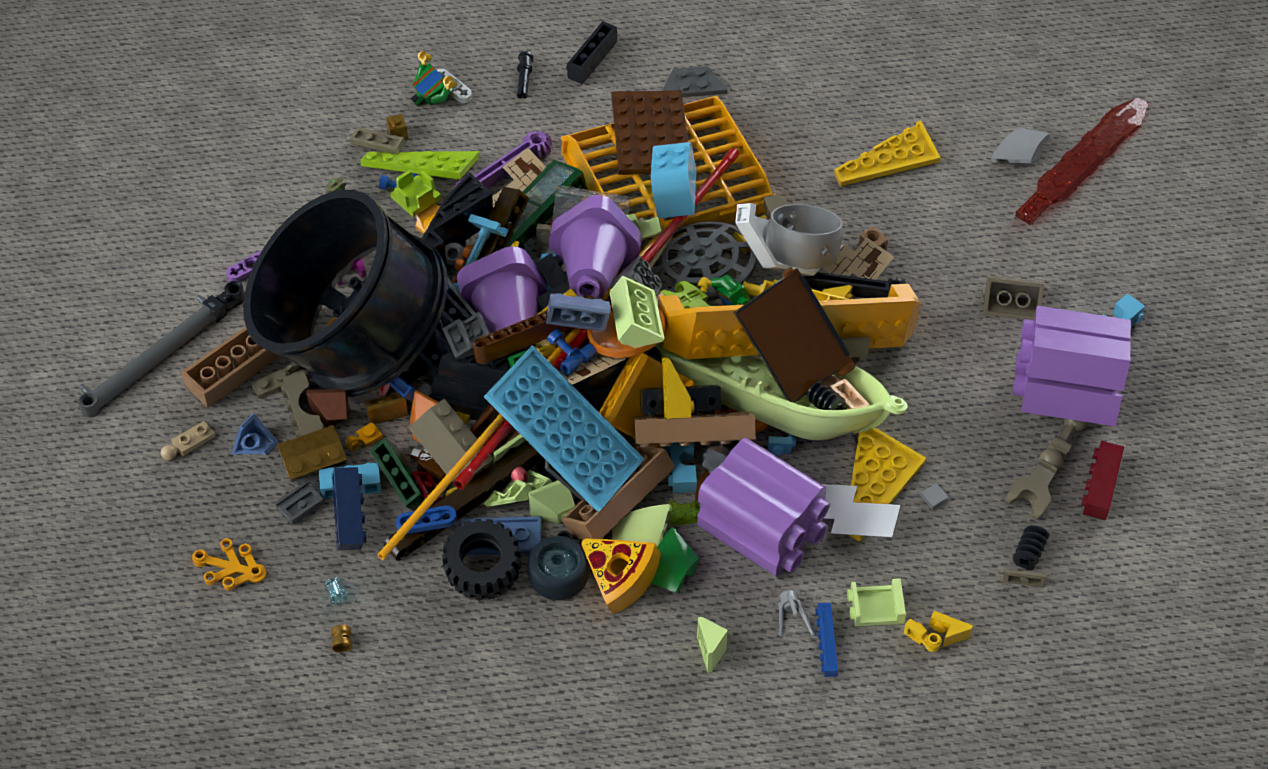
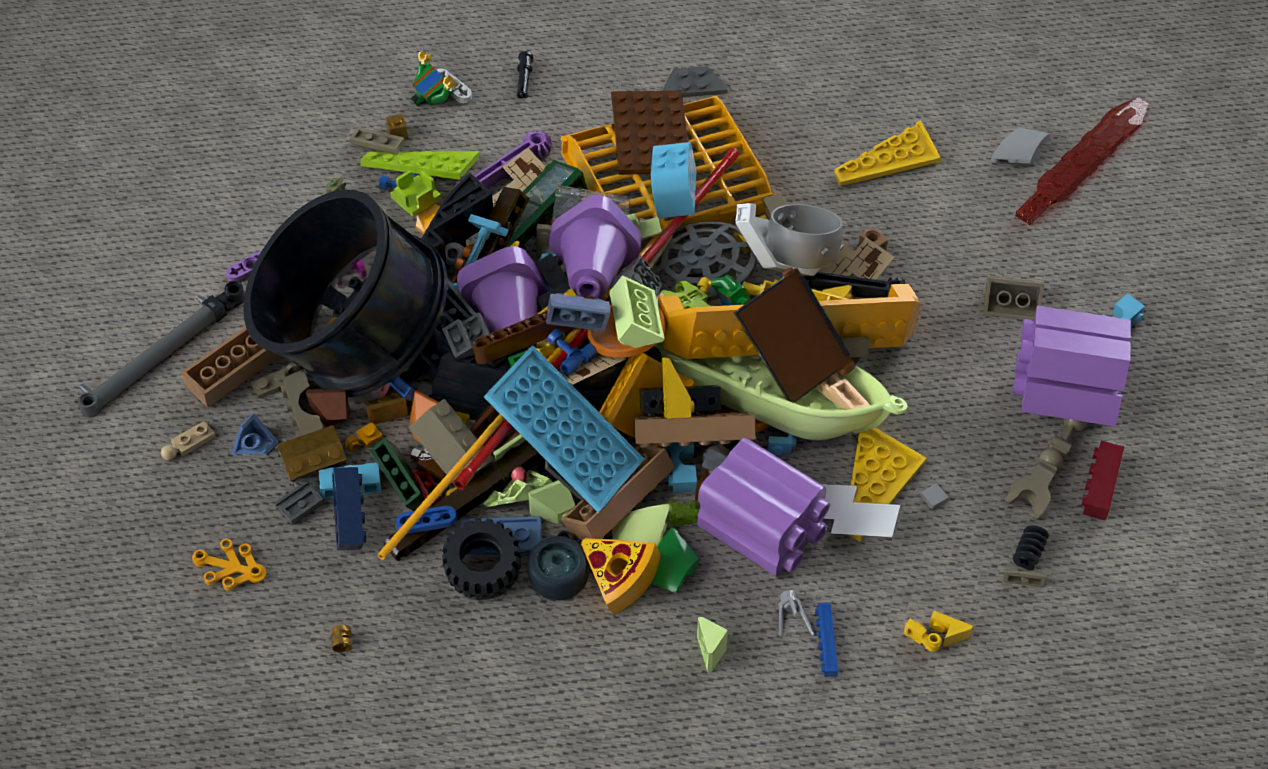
clear light blue bush [324,577,348,604] -> none
black brick [566,21,617,84] -> none
black piece [806,380,847,410] -> none
yellowish green panel [847,578,906,626] -> none

